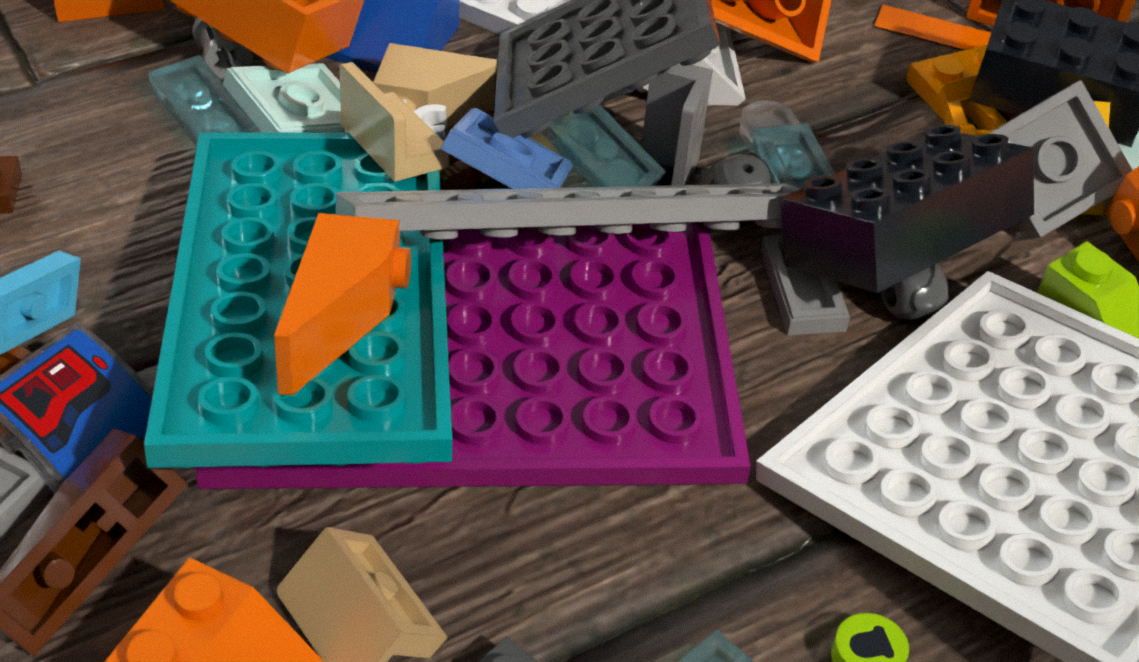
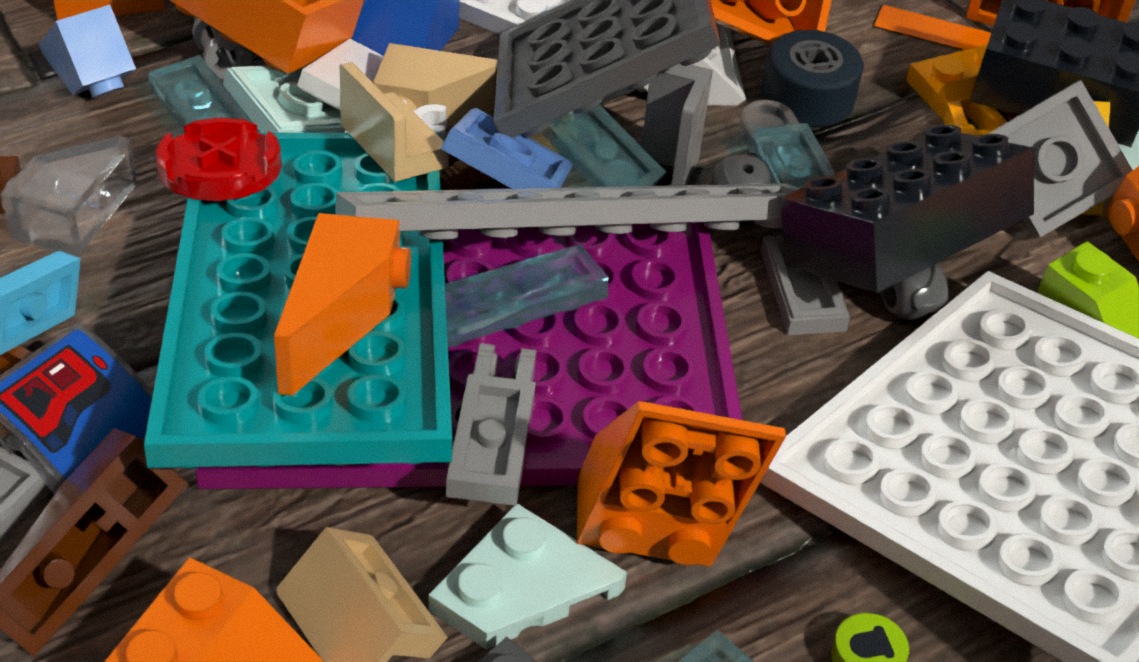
none -> clear slope [1,136,137,257]
none -> light blue slope [39,5,136,99]
none -> red tile [155,118,282,201]
none -> white tile [297,39,384,111]
none -> light aqua wing [429,504,627,649]
none -> clear light blue plate [445,244,608,347]
none -> light grey hinge [446,343,537,506]
none -> orange slope [577,401,786,567]
none -> black wheel [761,30,864,127]

